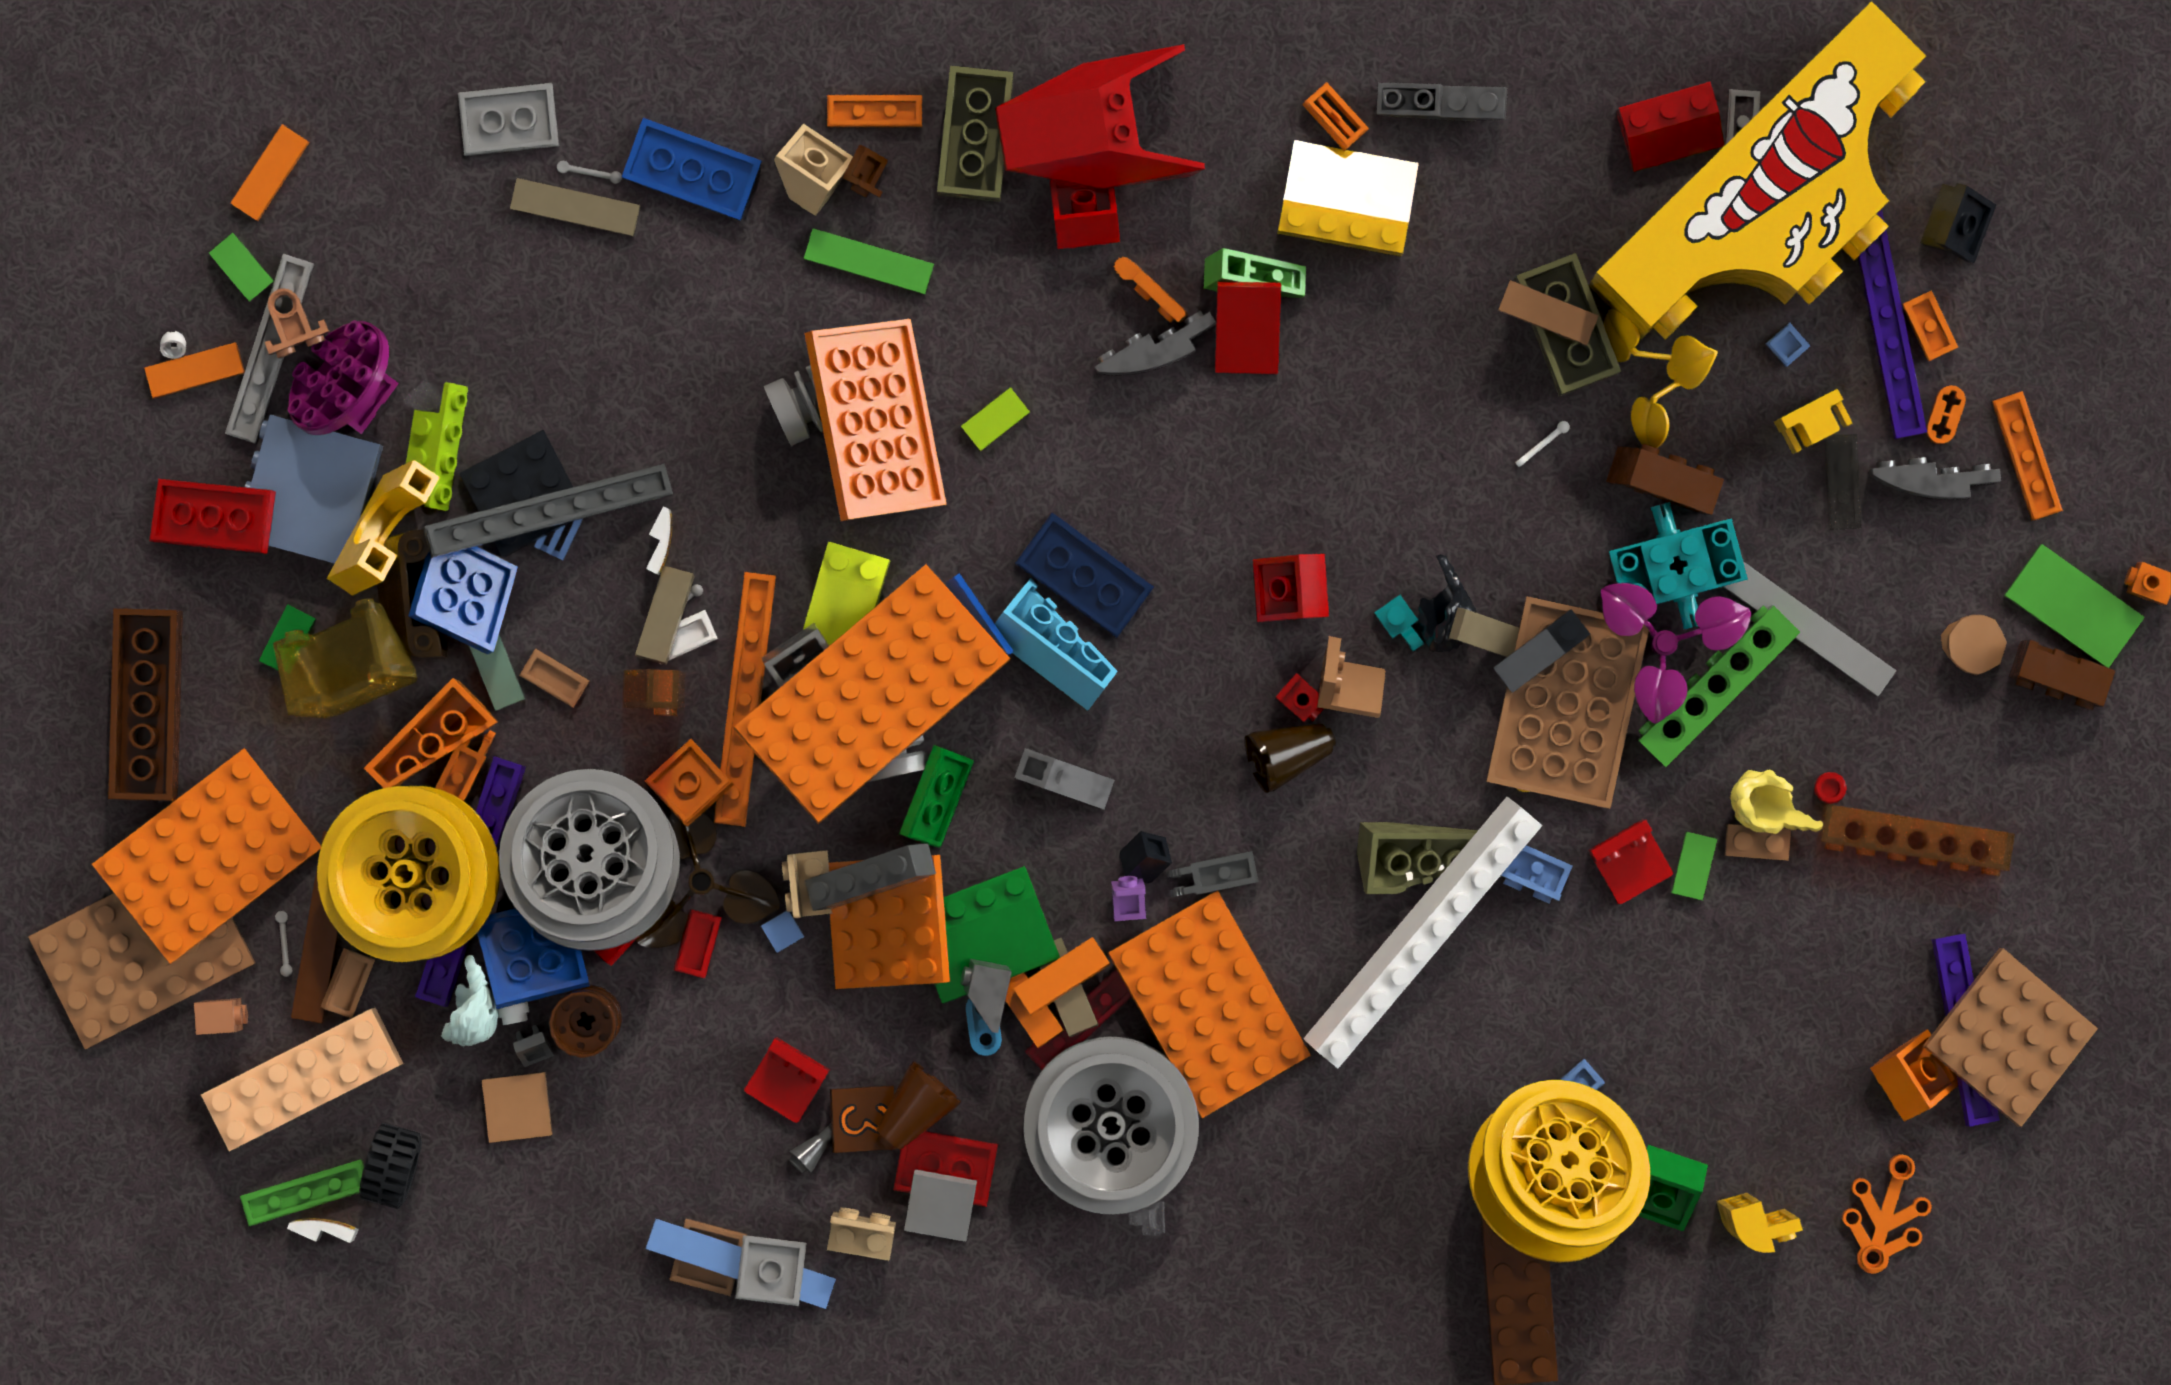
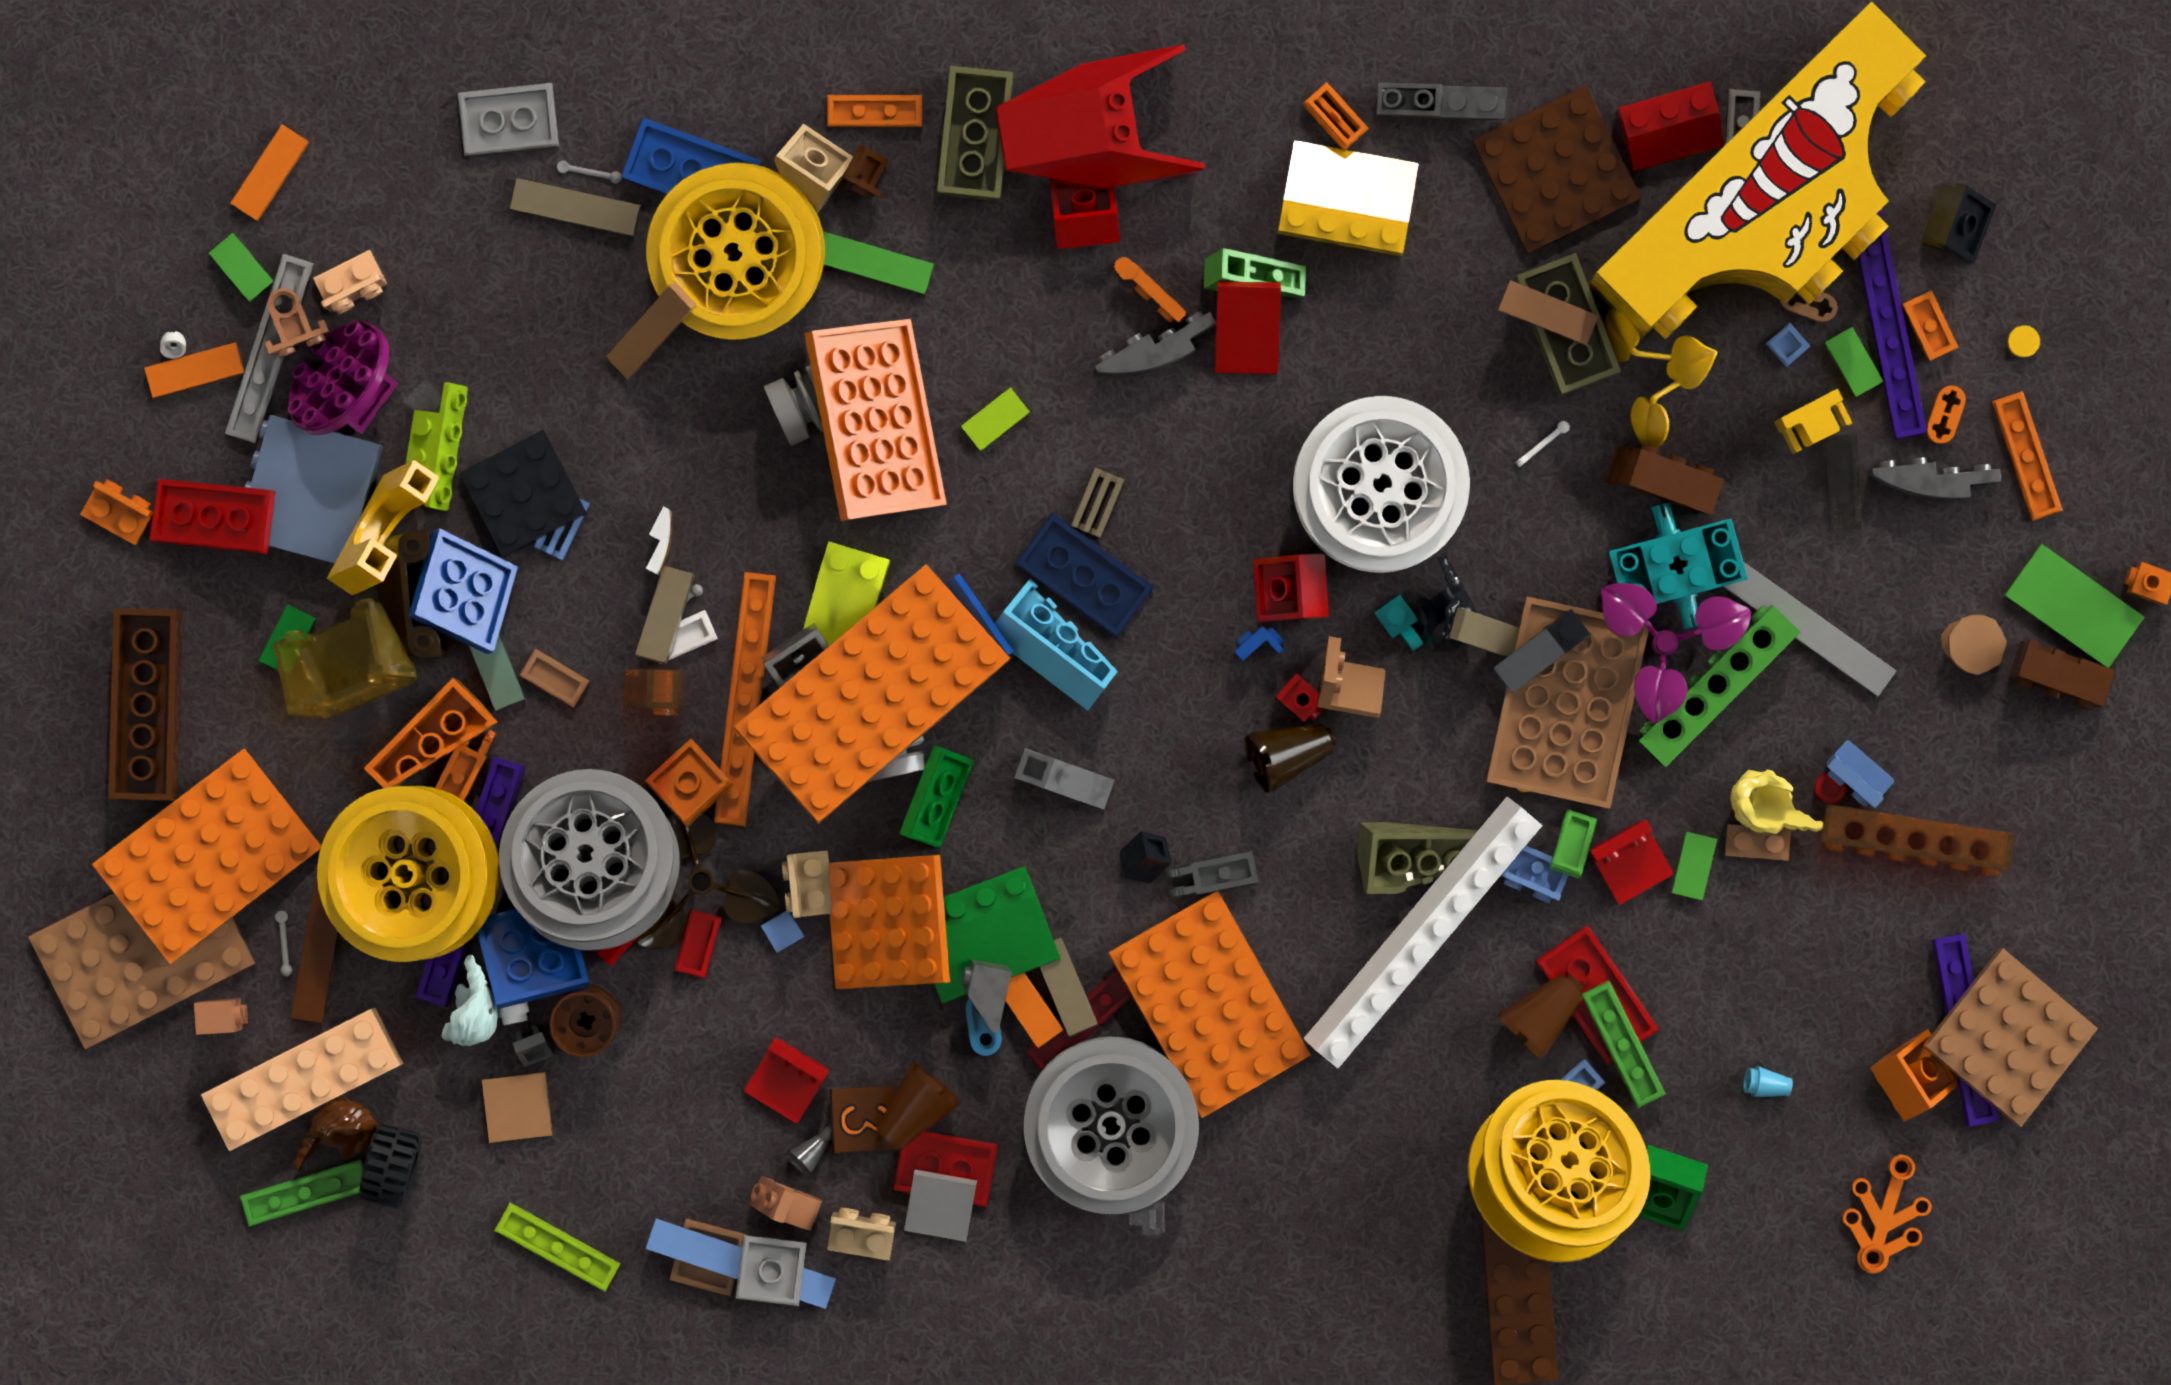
white slope [287,1218,359,1243] -> none
medium nougat tile [321,948,375,1018] -> none
dark grey tile [422,464,673,558] -> none
dark grey brick [805,843,936,911] -> none
orange tile [1013,937,1110,1016] -> none
medium lavender bracket [1111,876,1146,921] -> none
yellow brick [1716,1193,1803,1253] -> none
none -> orange bracket [80,479,153,546]
none -> reddish brown hair [292,1097,378,1172]
none -> light nougat bracket [313,250,387,314]
none -> lime tile [494,1202,621,1292]
none -> medium nougat tile [606,281,697,380]
none -> yellow wheel [646,163,825,340]
none -> nougat pin [750,1176,823,1231]
none -> dark tan tile [1071,467,1124,538]
none -> blue bracket [1234,626,1284,661]
none -> white wheel [1293,396,1470,573]
none -> reddish brown plate [1472,85,1641,254]
none -> reddish brown cone [1497,973,1584,1060]
none -> red tile [1535,925,1659,1065]
none -> bright green tile [1549,809,1597,879]
none -> bright green tile [1582,980,1666,1108]
none -> medium azure cone [1743,1066,1793,1097]
none -> medium nougat beam [1779,292,1838,322]
none -> bright green tile [1824,327,1884,397]
none -> medium blue bracket [1826,740,1894,808]
none -> yellow tile [2007,325,2040,358]

